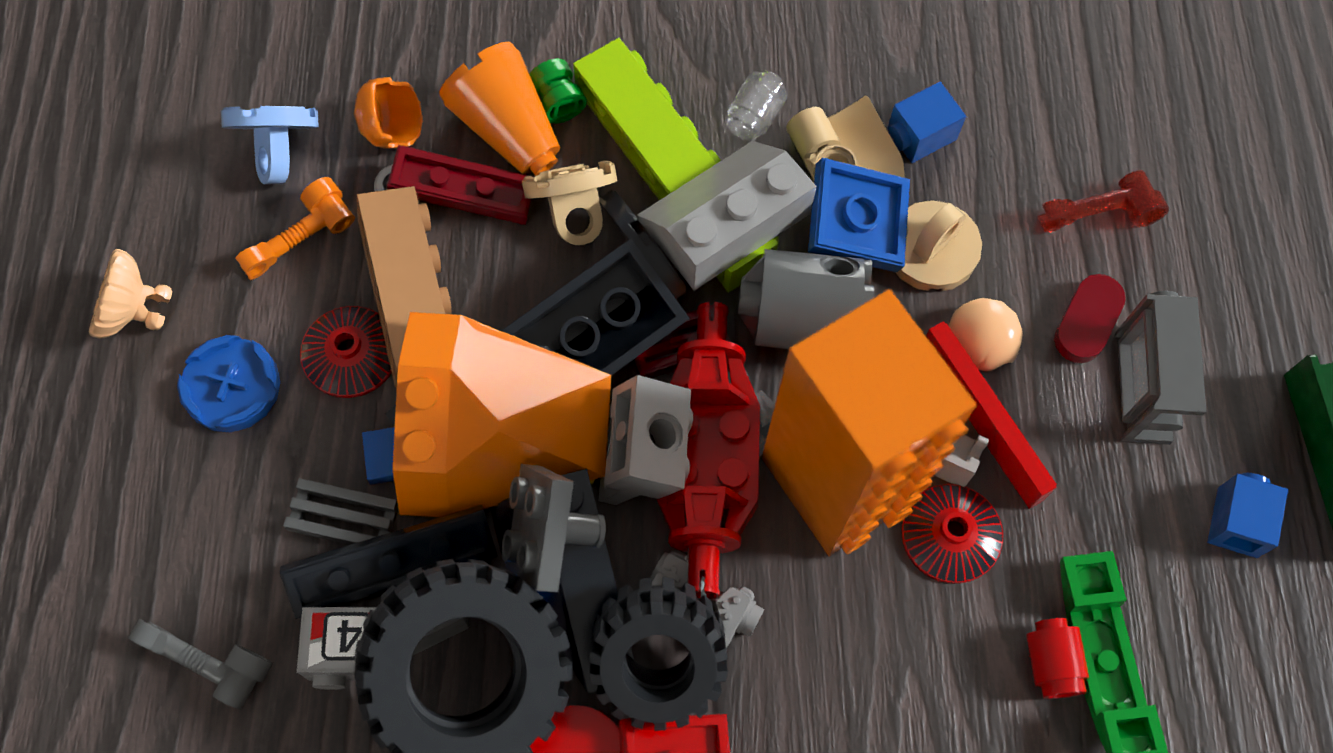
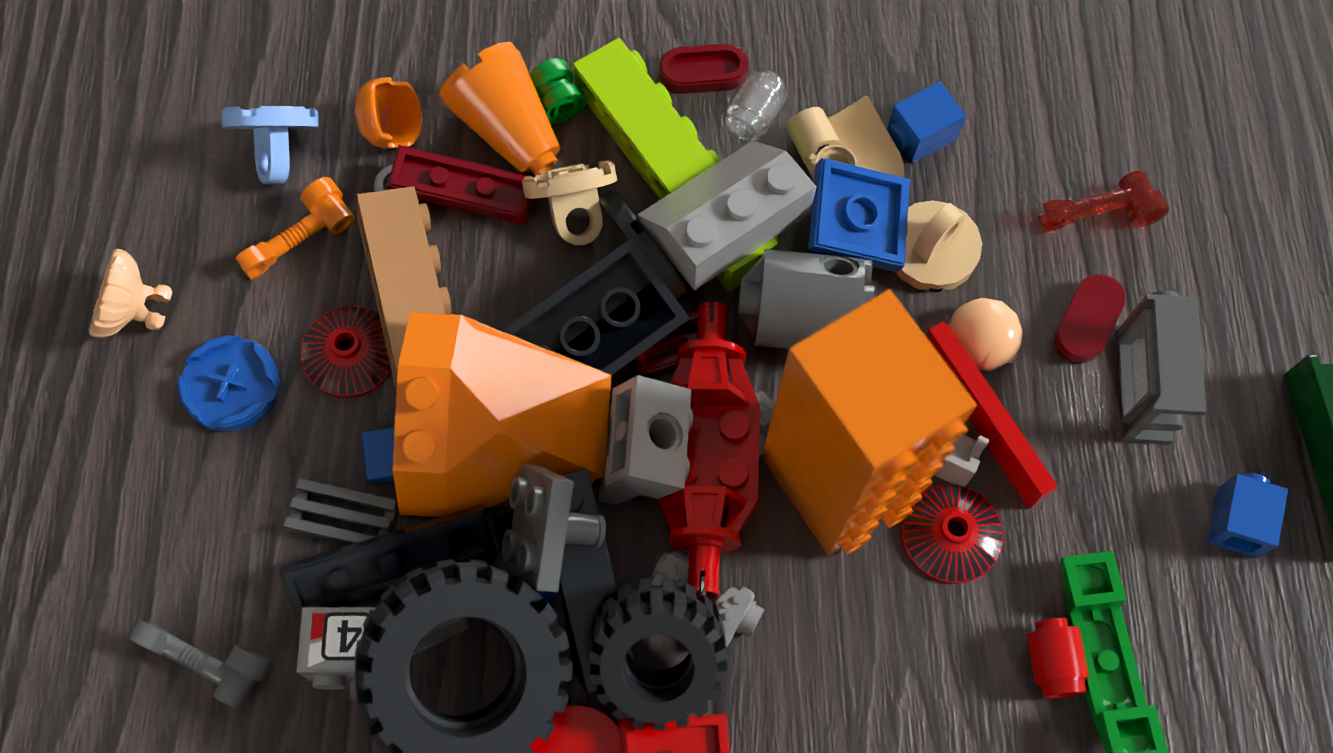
none -> dark red tile [659,44,749,94]

